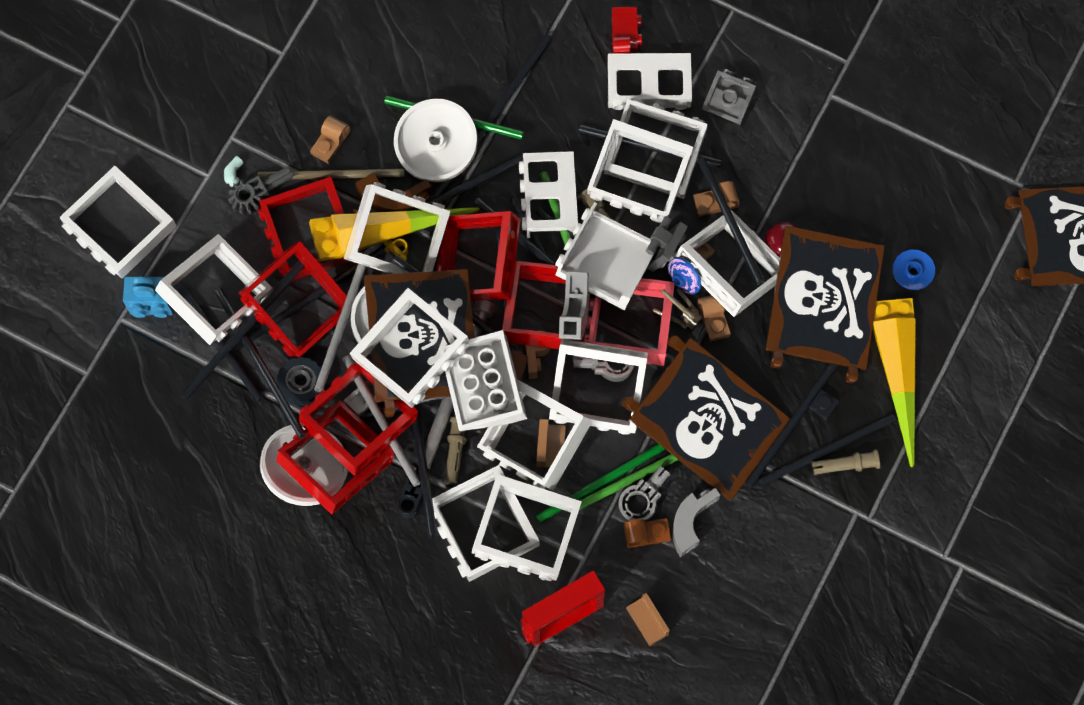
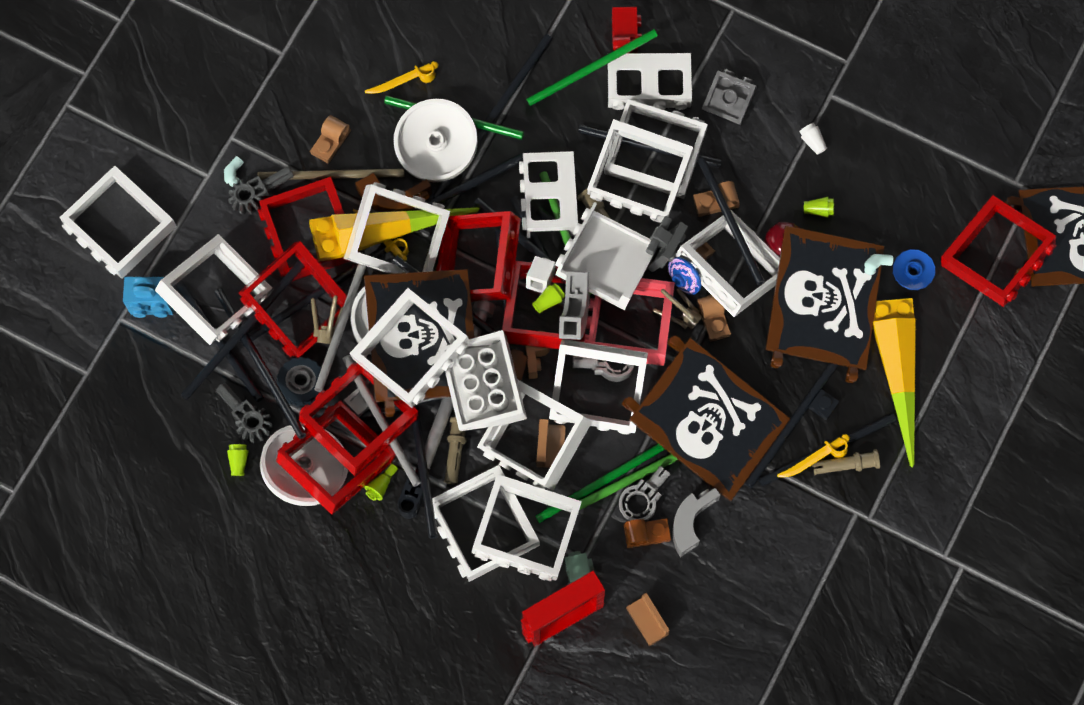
none -> dark grey gear [216,383,273,443]
none -> lime cone [227,444,249,476]
none -> dark tan plant [311,295,343,344]
none -> yellow sword [365,61,438,93]
none -> lime cone [365,464,398,501]
none -> white brick [526,256,555,293]
none -> green piece [527,29,658,106]
none -> lime cone [532,283,565,313]
none -> sand green brick [564,551,594,584]
none -> yellow sword [777,434,850,477]
none -> white cone [799,123,827,155]
none -> lime cone [804,197,834,217]
none -> light aqua arm [864,254,893,275]
none -> red window [941,195,1057,307]

